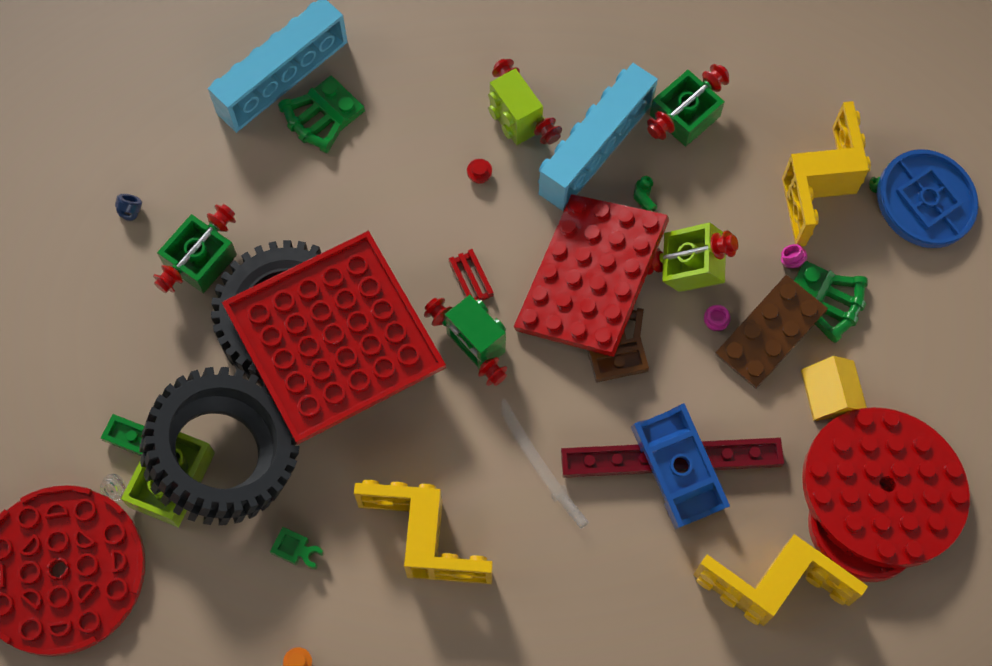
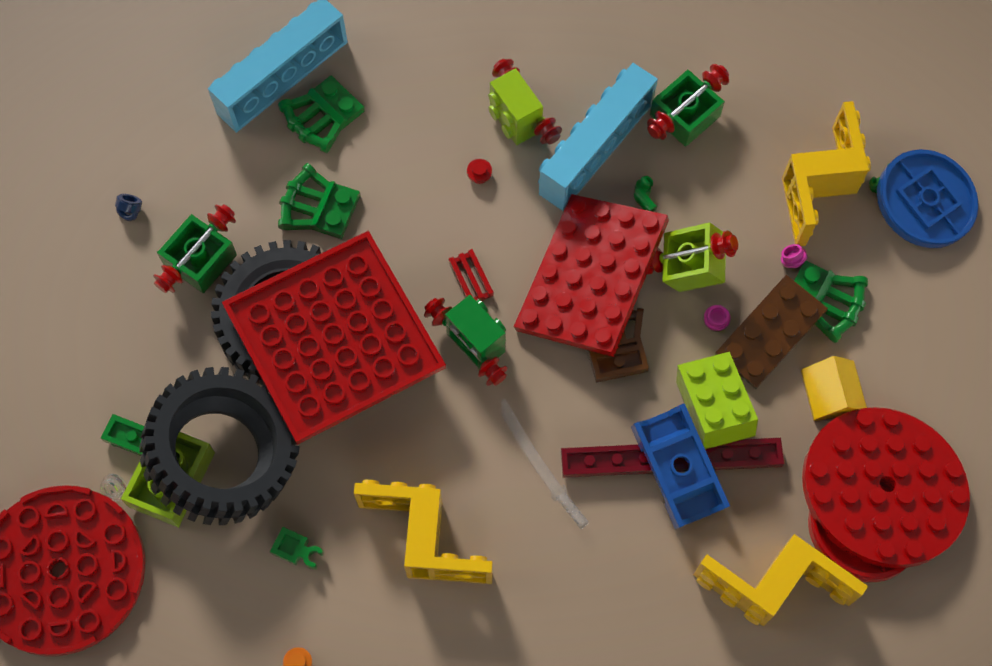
none -> green plate [278,163,361,240]
none -> lime brick [676,352,758,449]

